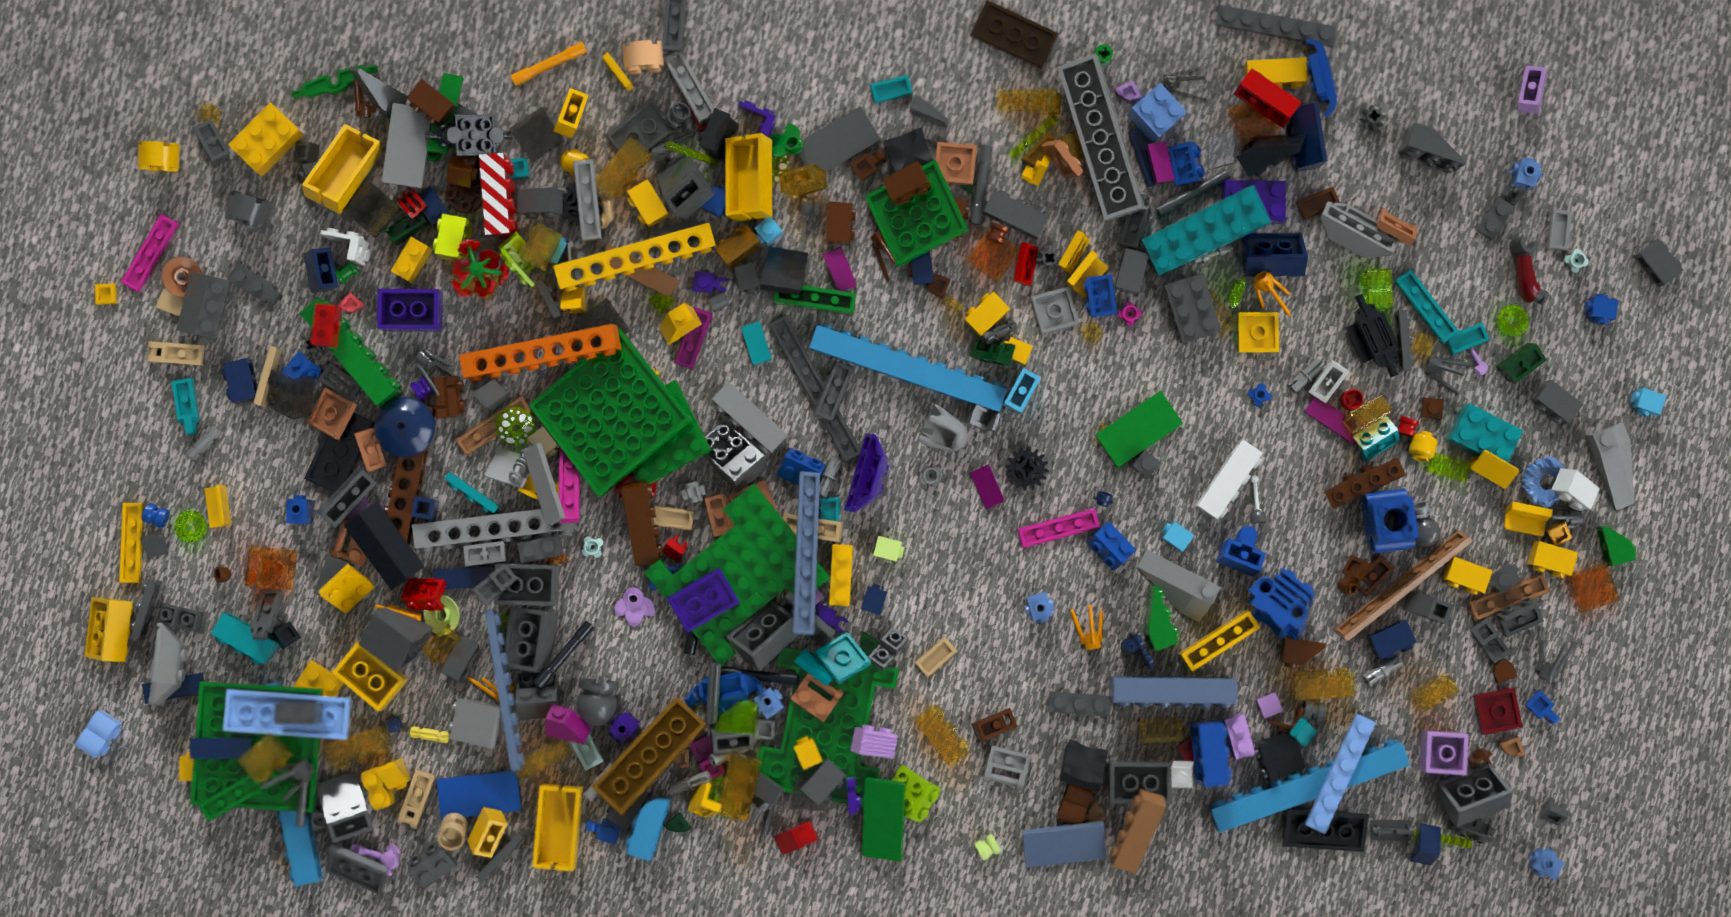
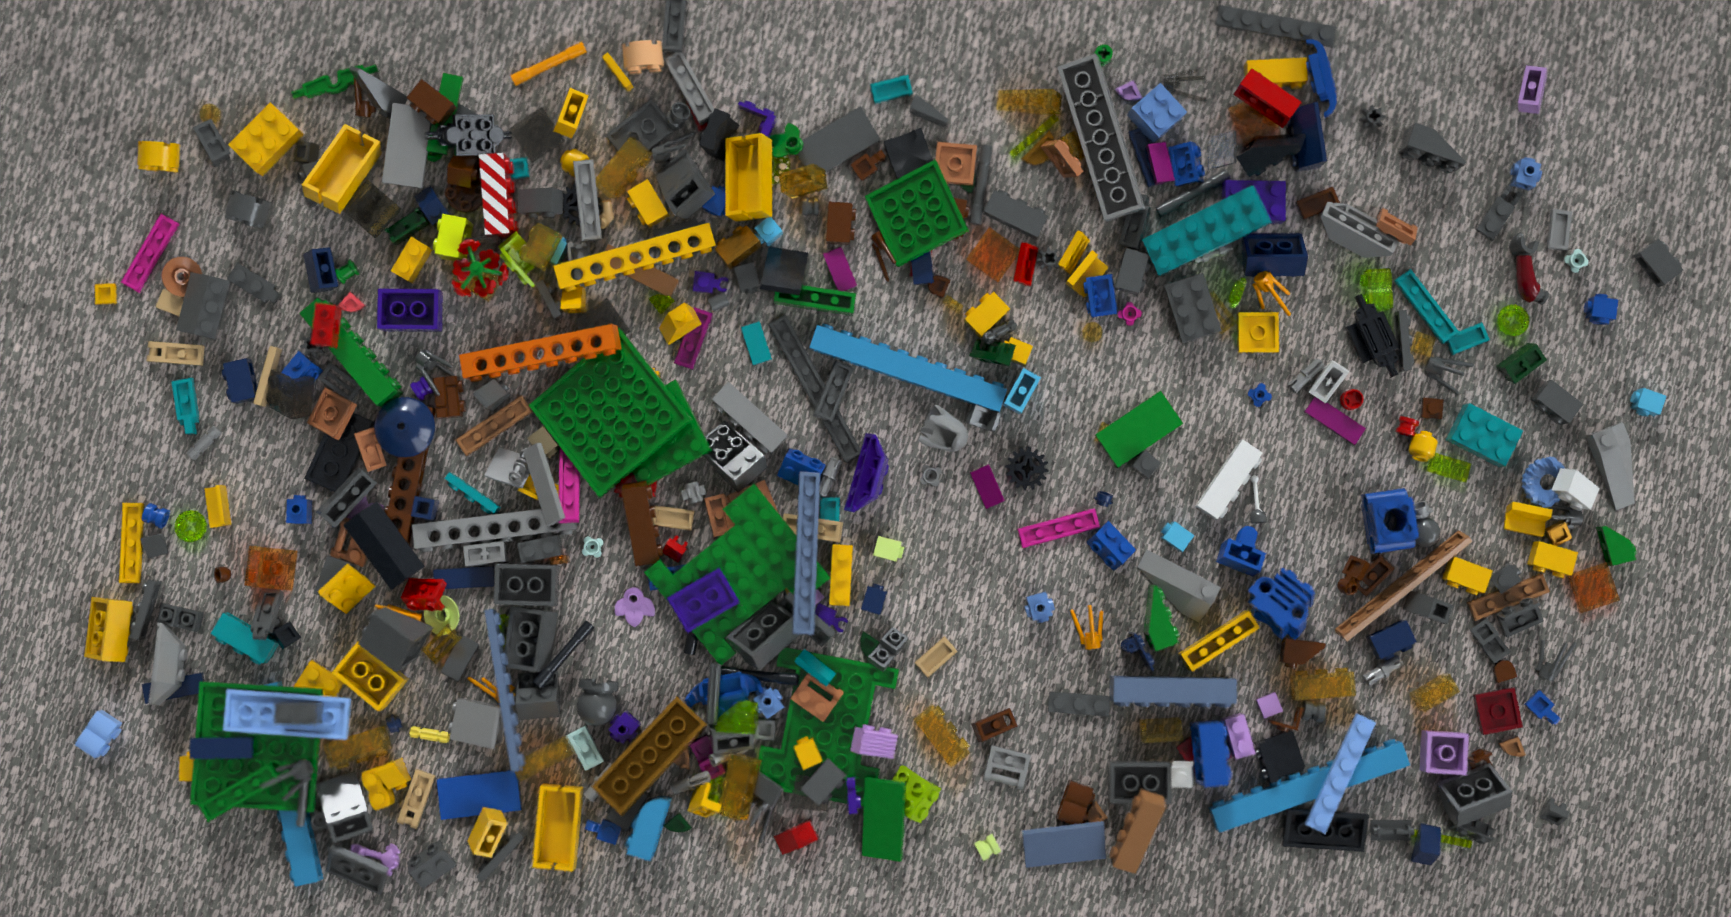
clear yellow brick [238,733,292,782] -> none
white bracket [320,228,370,266] -> none
red tile [395,187,427,219] -> none
tan wheel [438,813,468,850] -> none
dark grey slope [472,563,518,606] -> none
clear neon green dish [495,407,536,446] -> none
magenta slope [545,704,591,745] -> none
clear neon green bar [666,141,718,166] -> none
teal tile [814,632,871,684] -> none
reddish brown brick [882,161,932,205] -> none
dark brown tile [970,0,1058,69] -> none
copper wheel [986,222,1010,245] -> none
yellow bracket [1021,155,1052,186] -> none
light grey tile [1030,286,1080,335] -> none
black brick [1059,739,1108,792] -> none
teal tile [1290,718,1317,748] -> none
reddish brown bracket [1325,458,1406,509] -> none
clear yellow brick [1342,395,1392,436] -> none
teal bracket [1353,416,1400,462] -> none
lavender hand [1469,348,1488,377] -> none
yellow panel [1470,450,1519,489] -> none
medium blue brick [1528,847,1565,880] -> none

